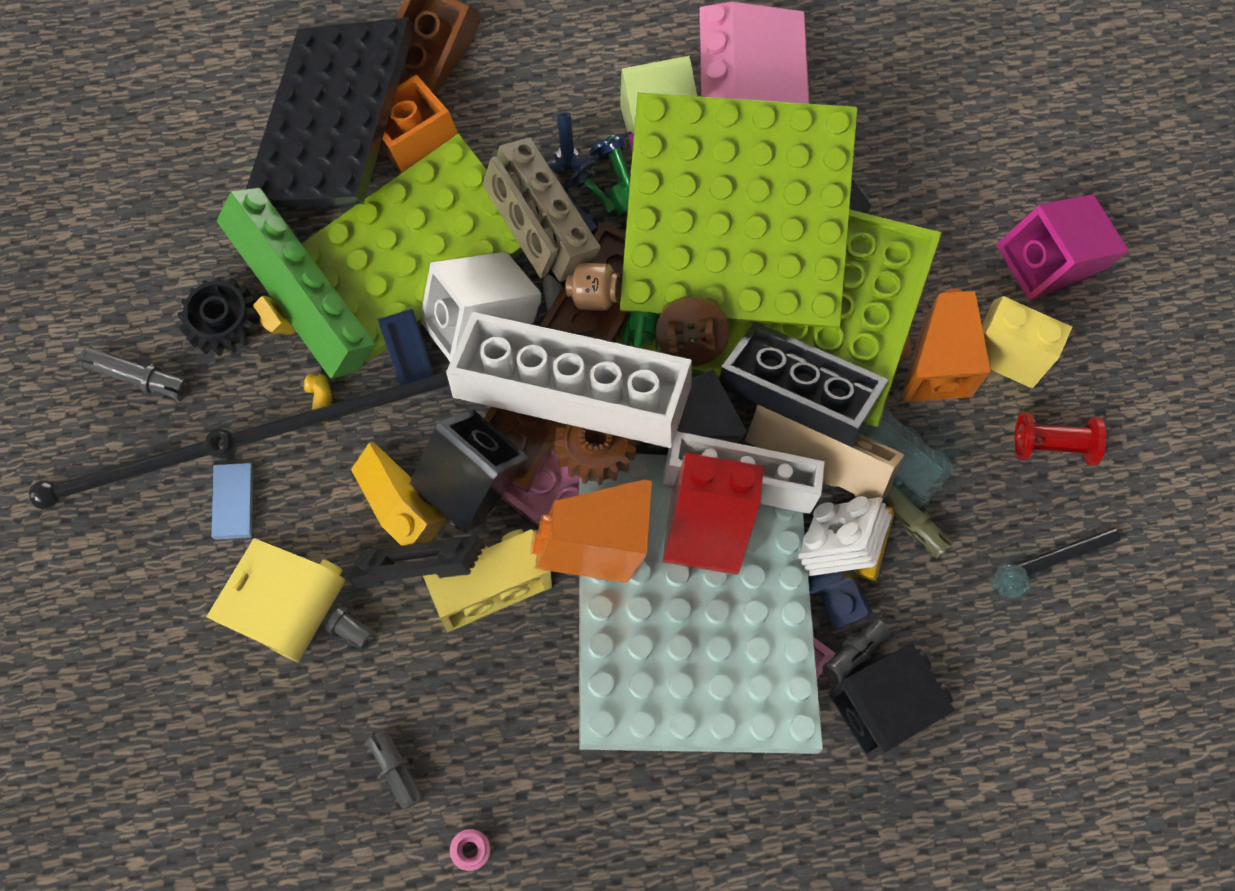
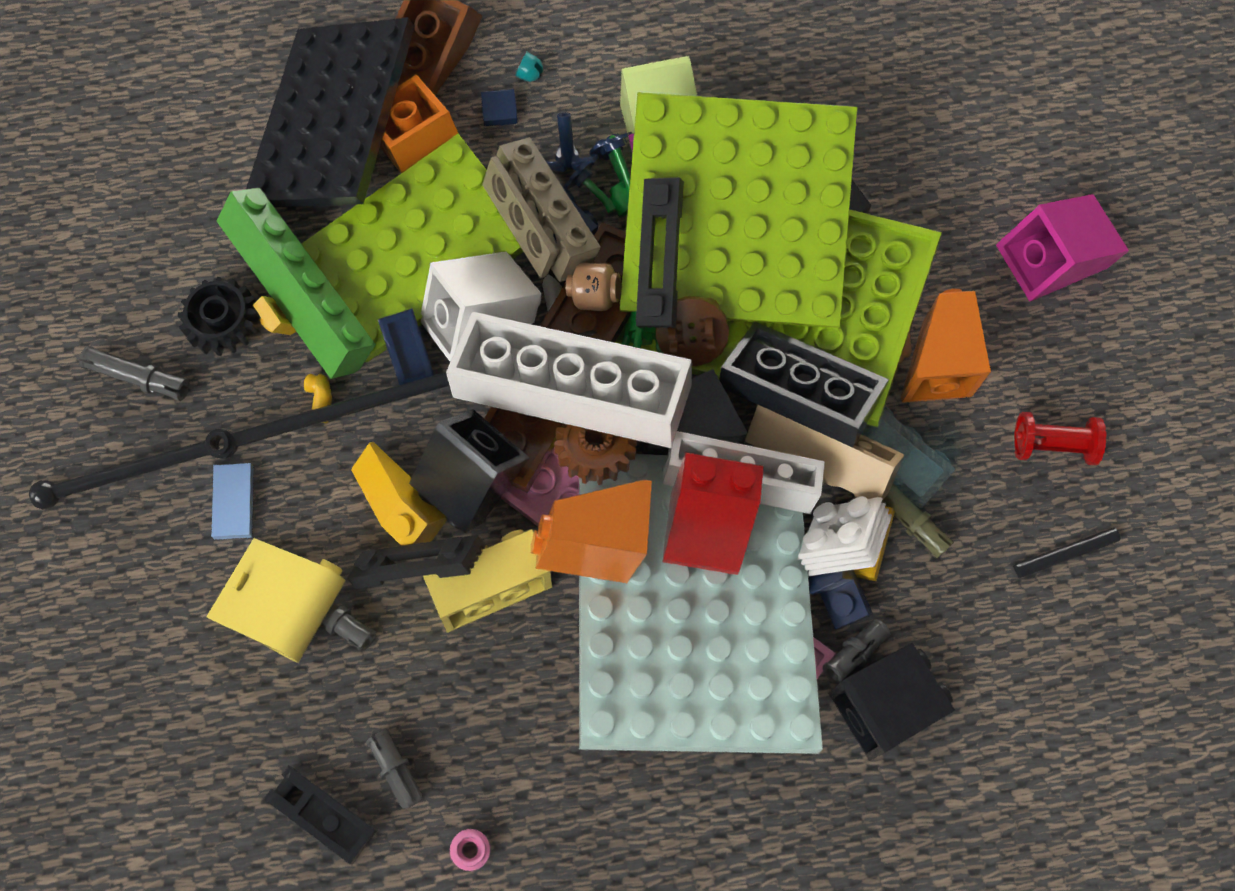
bright pink slope [700,2,810,104] -> none
light yellow slope [982,296,1072,389] -> none
clear light blue plate [991,565,1031,598] -> none
none -> black plate [264,765,377,865]
none -> dark blue tile [481,89,518,127]
none -> teal hinge [515,52,543,82]
none -> black container [636,177,684,328]

